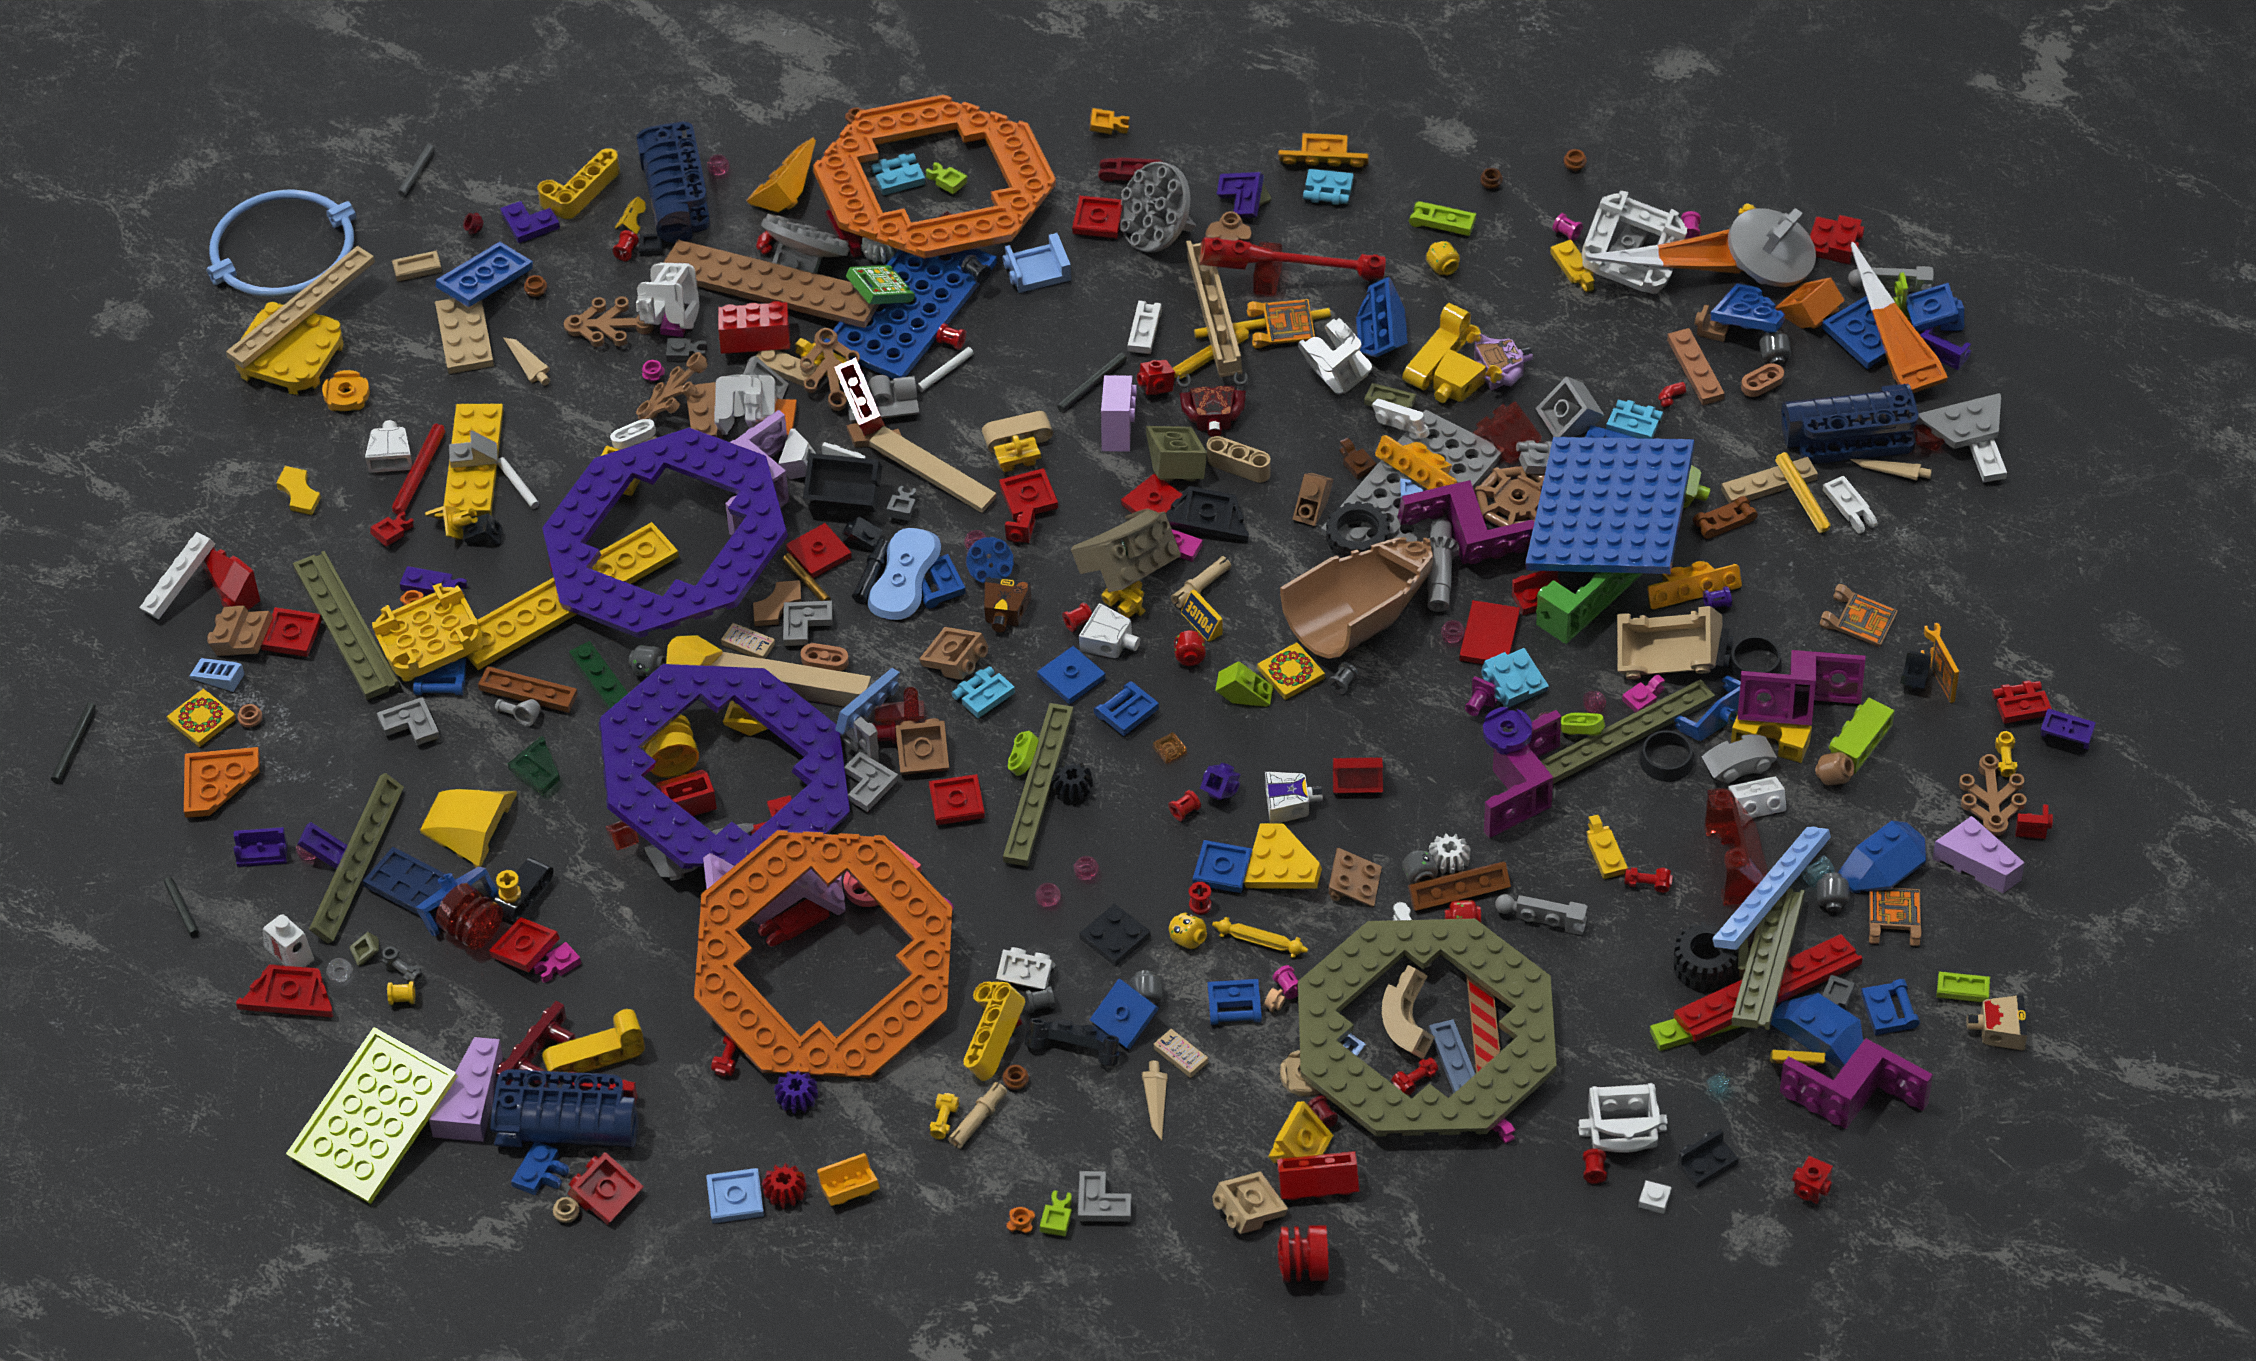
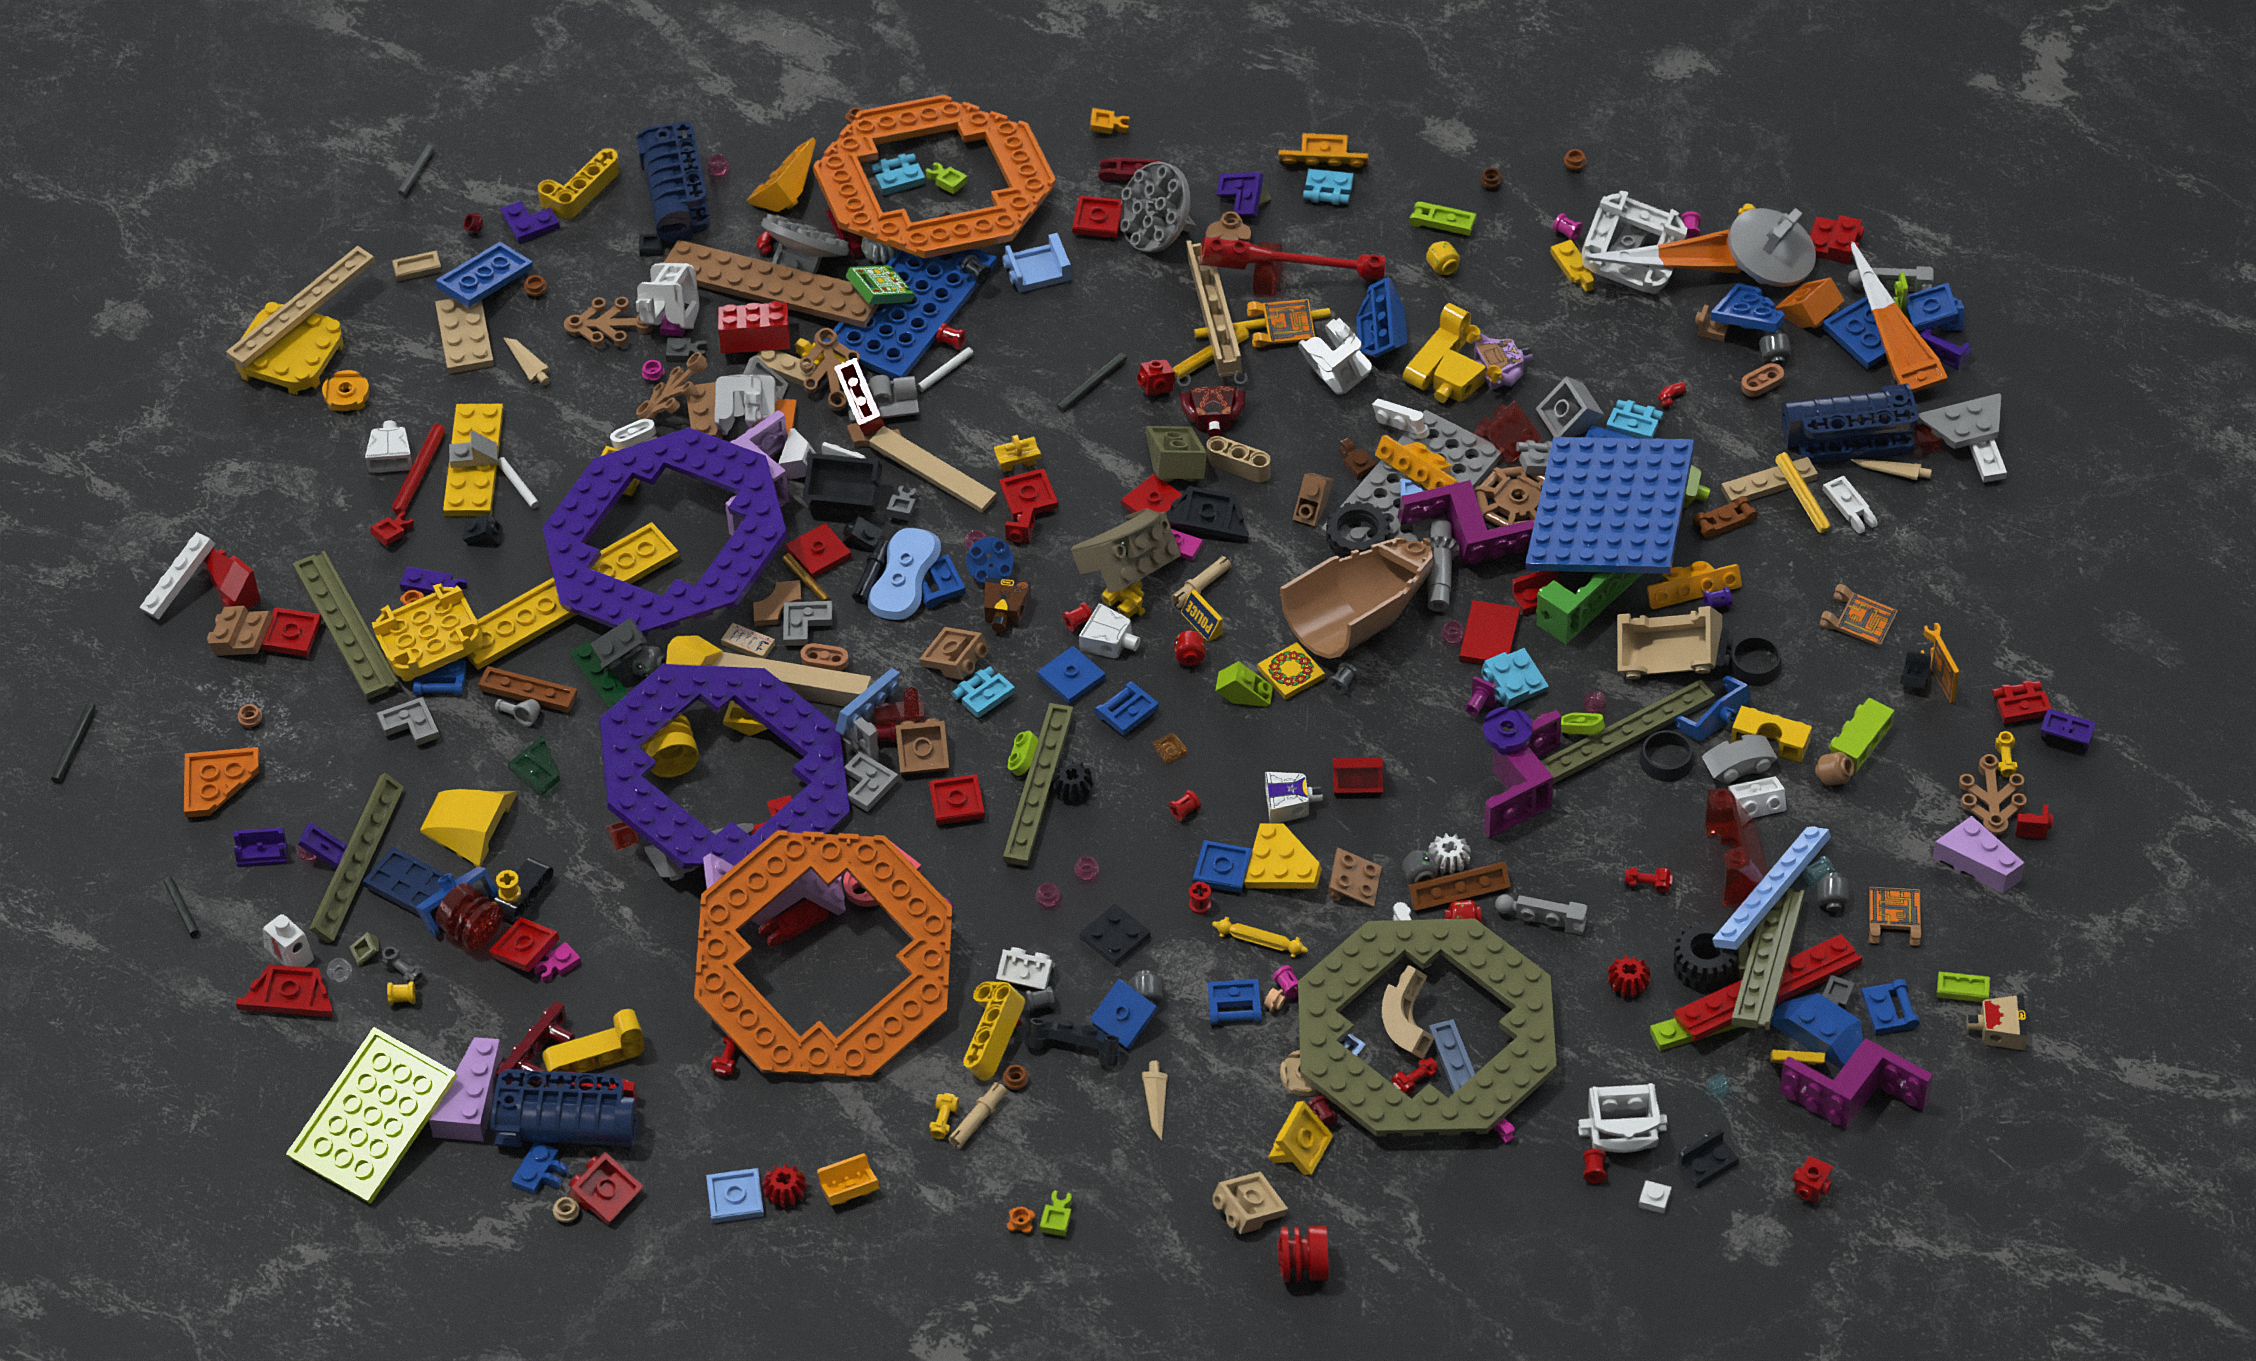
yellow tile [166,688,236,747] -> none
light blue slope [190,658,244,692] -> none
light blue piece [207,190,356,297] -> none
yellow tile [276,466,321,515] -> none
yellow bracket [425,505,478,540] -> none
red bush [612,230,639,261] -> none
yellow piece [614,197,646,234] -> none
red slope [655,769,717,816] -> none
dark purple gear [774,1070,818,1115] -> none
tan beam [982,411,1053,453] -> none
light grey plate [1078,1171,1131,1222] -> none
lavender wedge [1101,376,1137,452] -> none
white plate [1128,301,1162,354] -> none
tan tile [1153,1029,1208,1078] -> none
yellow head [1169,913,1207,949] -> none
dark purple brick [1200,763,1241,800] -> none
red brick [1277,1151,1359,1200] -> none
olive plate [1364,383,1416,409] -> none
tile [1466,974,1500,1073] -> none
yellow hinge [1586,814,1628,879] -> none
dark pink plate [1622,674,1665,713] -> none
nougat plate [1667,328,1725,405] -> none
magenta bracket [1737,650,1865,725] -> none
blue wedge [1838,821,1926,893] -> none
none -> dark grey bracket [591,618,647,670]
none -> red gear [1608,955,1651,998]

